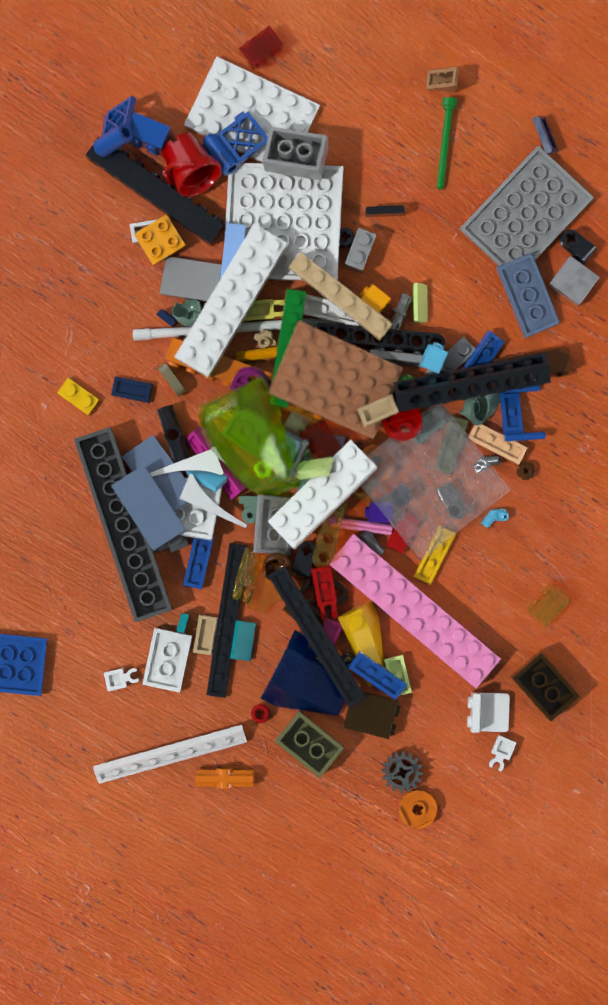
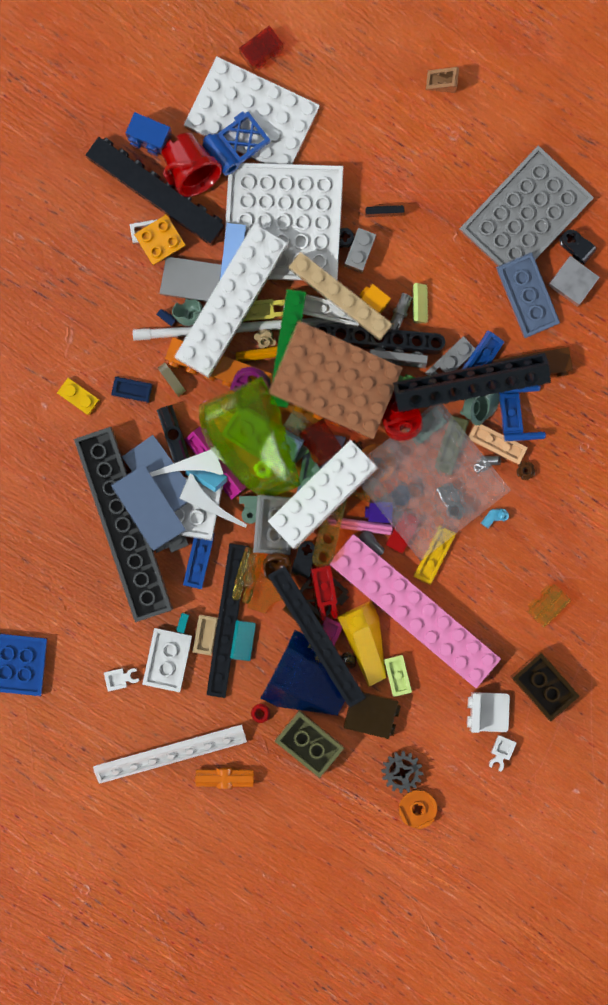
blue piece [94,95,136,157] -> none
light grey brick [262,127,329,180] -> none
dark grey hinge [289,439,309,477] -> none
yellowish green slope [295,457,333,480] -> none
blue plate [348,651,407,700] -> none
tan tile [357,394,399,427] -> none
medium azure brick [419,342,448,374] -> none
green piece [436,97,458,190] -> none
dark blue tile [532,116,558,154] -> none

